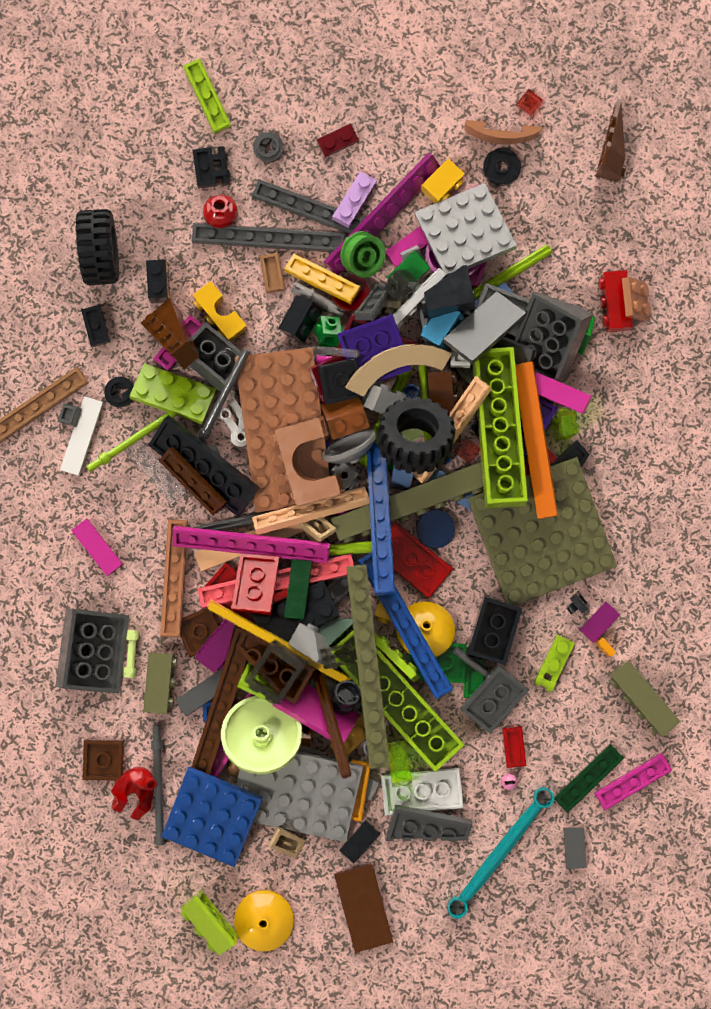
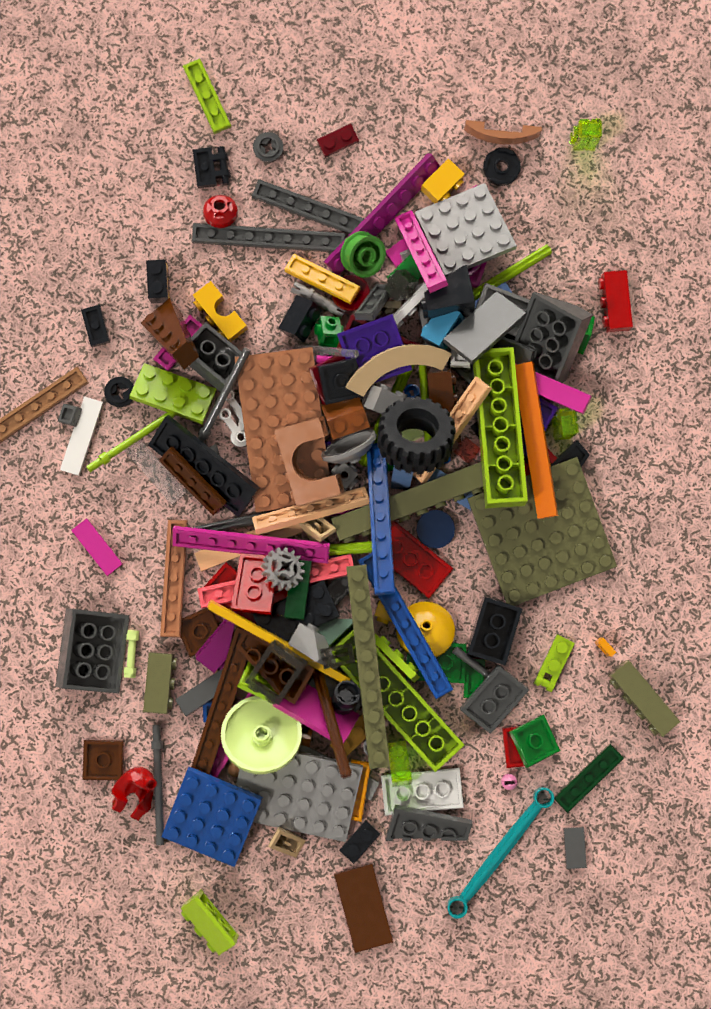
black tyre [75,209,119,286] -> none
yellow dish [234,890,294,951] -> none
medium nougat tile [260,252,285,294] -> none
lavender plate [332,171,377,228] -> none
clear red tile [516,89,543,116] -> none
black tile [566,591,590,614] -> none
magenta tile [579,601,620,643] -> none
dark pink tile [594,753,673,811] -> none
reddish brown wedge [595,99,627,182] -> none
nougat plate [622,277,651,321] -> none
none -> light grey gear [261,547,305,591]
none -> plate [394,210,448,293]
none -> green plate [509,715,560,768]
none -> clear neon green brick [569,119,602,151]

